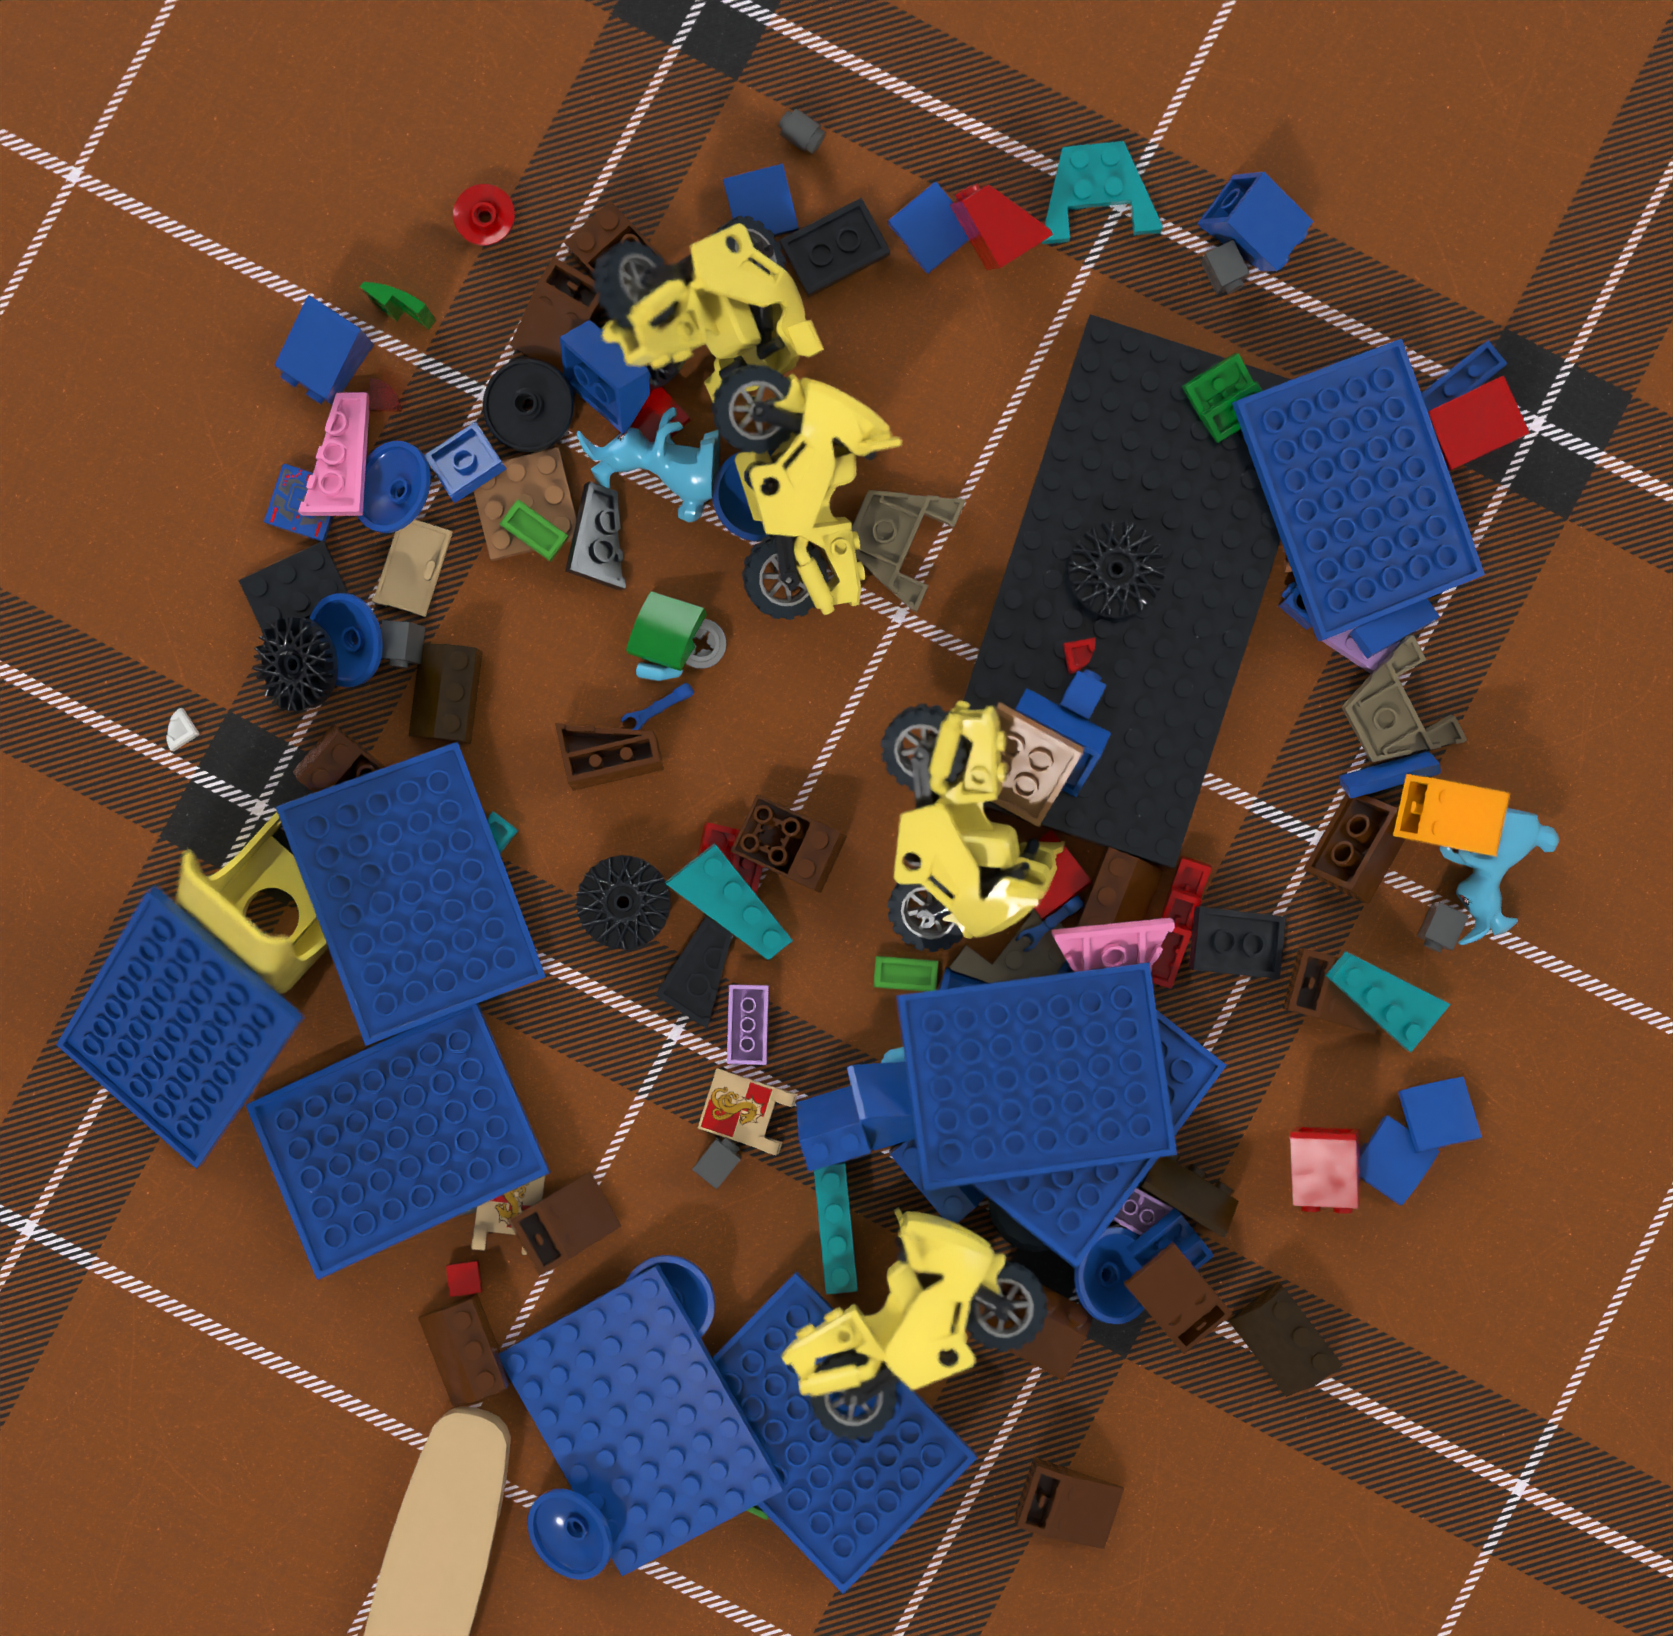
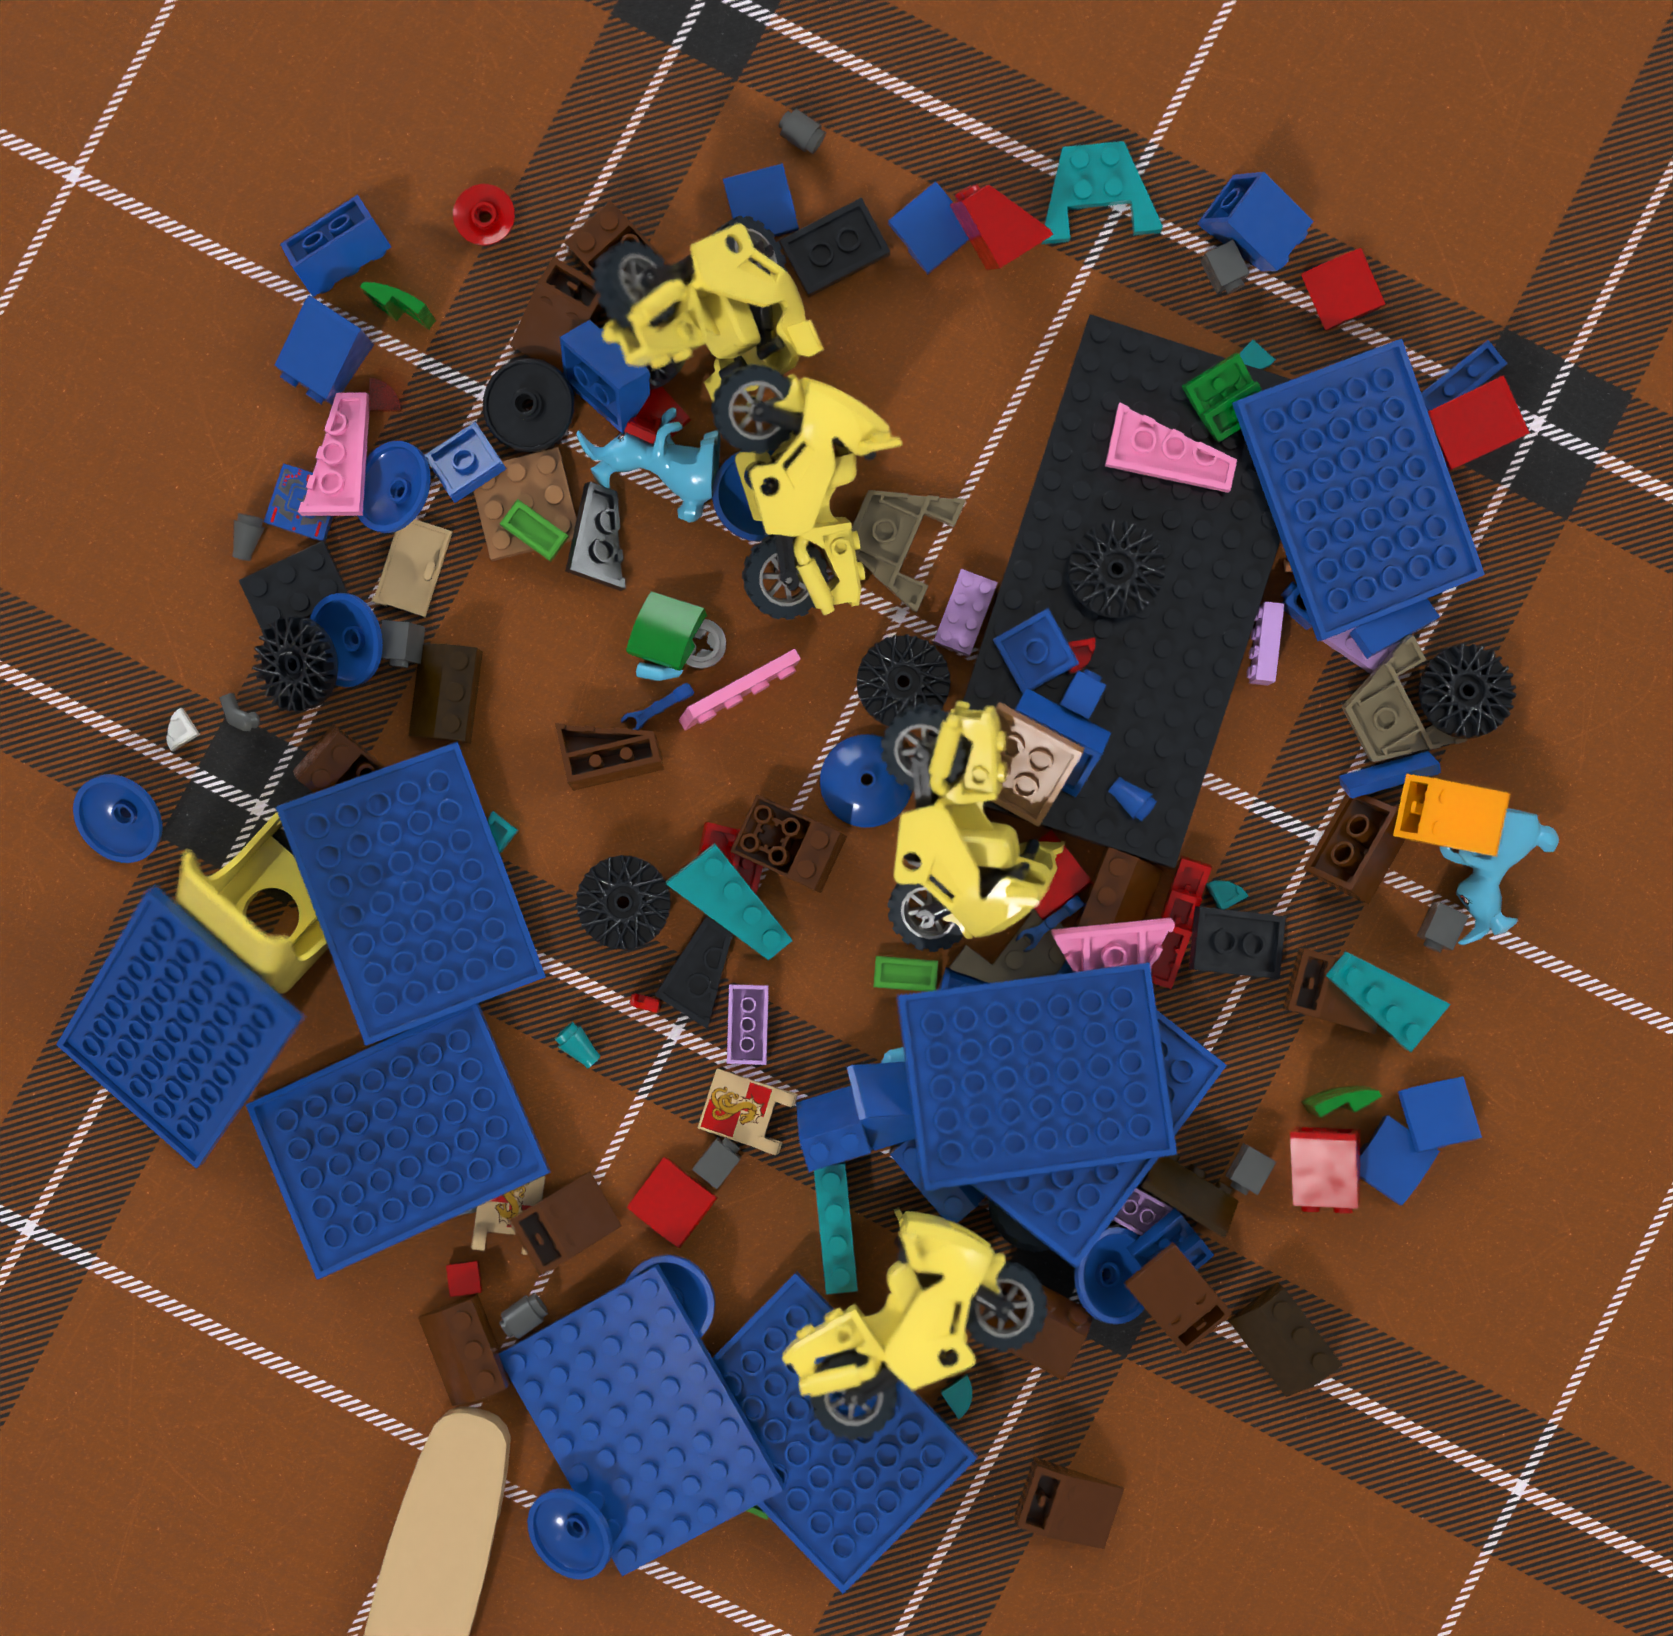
none -> blue dish [73,774,163,863]
none -> dark grey arm [219,693,260,732]
none -> dark grey cone [232,513,265,561]
none -> blue slope [280,195,391,297]
none -> dark grey brick [500,1293,549,1339]
none -> teal cone [554,1022,601,1069]
none -> red tile [624,415,662,444]
none -> red slope [626,1157,718,1248]
none -> red tile [629,993,662,1013]
none -> bright pink wing [679,649,801,730]
none -> blue dish [820,734,912,828]
none -> black wheel [857,634,951,726]
none -> lavender piece [933,569,998,657]
none -> teal tile [941,1373,972,1419]
none -> blue tile [993,608,1080,693]
none -> bright pink wing [1105,402,1237,493]
none -> blue cone [1108,777,1157,822]
none -> teal tile [1206,880,1249,910]
none -> dark grey brick [1225,1143,1276,1196]
none -> teal tile [1240,340,1276,370]
none -> lavender piece [1247,602,1284,686]
none -> red slope [1301,248,1386,331]
none -> green slope [1301,1086,1382,1118]
none -> black wheel [1418,644,1516,739]

